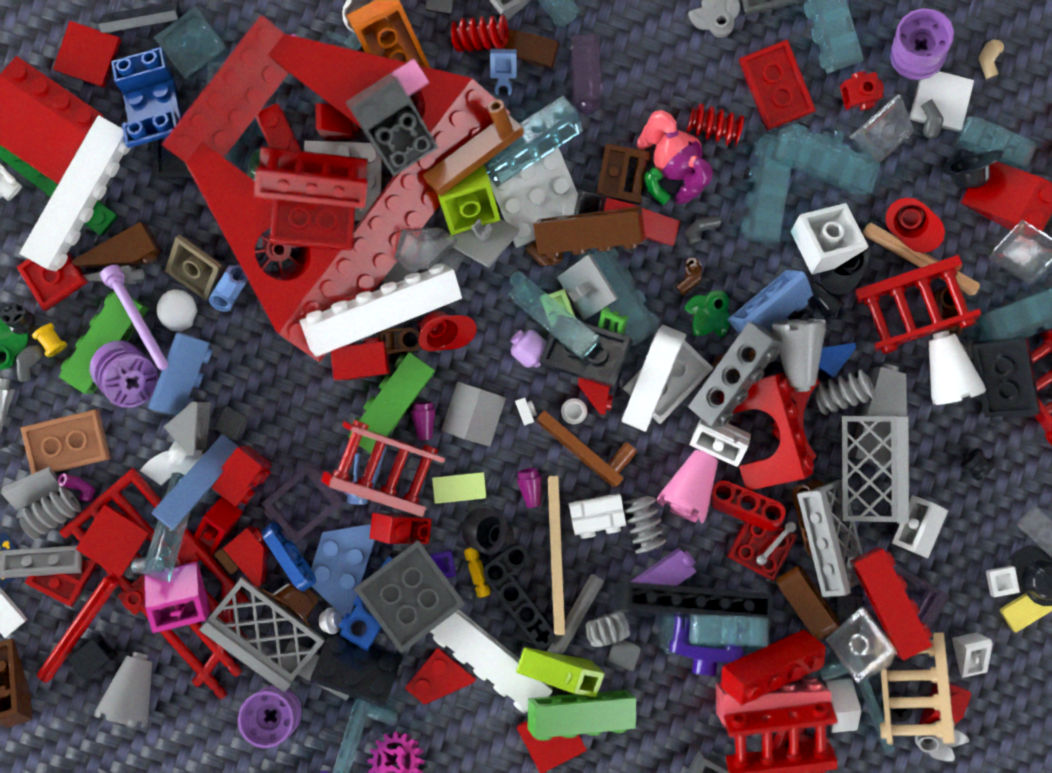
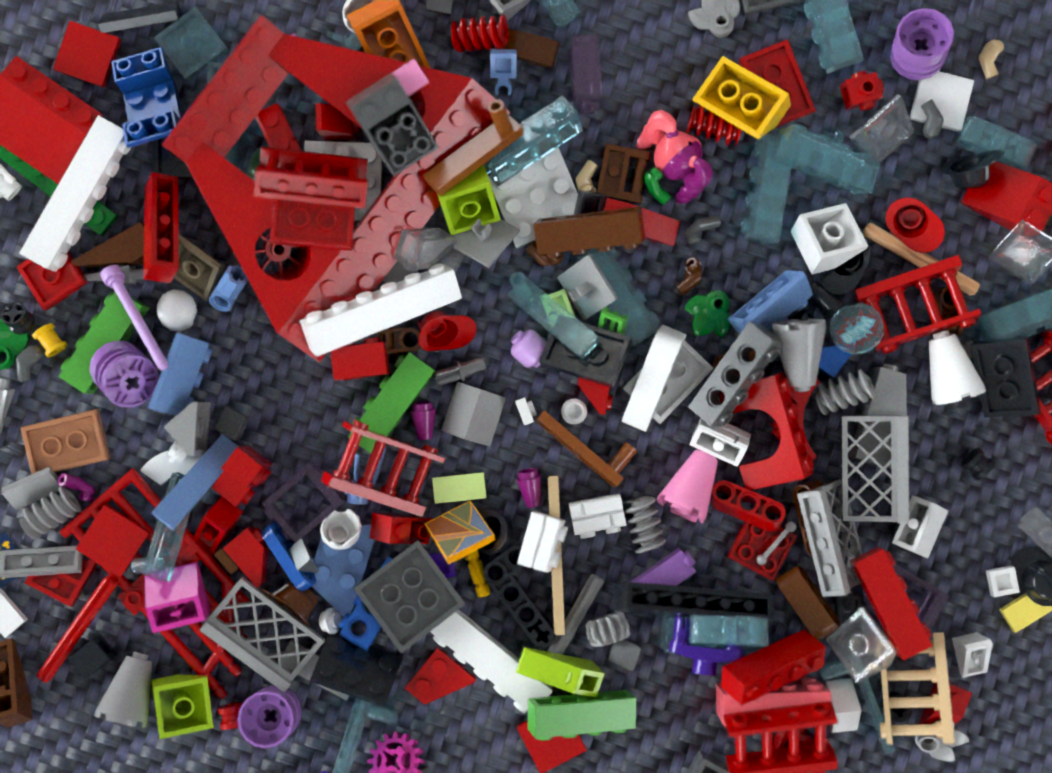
none -> red brick [144,172,179,283]
none -> lime slope [151,674,214,739]
none -> red wheel [217,702,243,730]
none -> slope [289,539,319,573]
none -> white hair [320,509,361,550]
none -> tile [424,500,495,564]
none -> flat silver axle [434,356,487,386]
none -> white brick [518,511,568,573]
none -> tan arm [575,160,598,192]
none -> yellow slope [692,56,791,140]
none -> clear light blue tile [830,303,884,354]

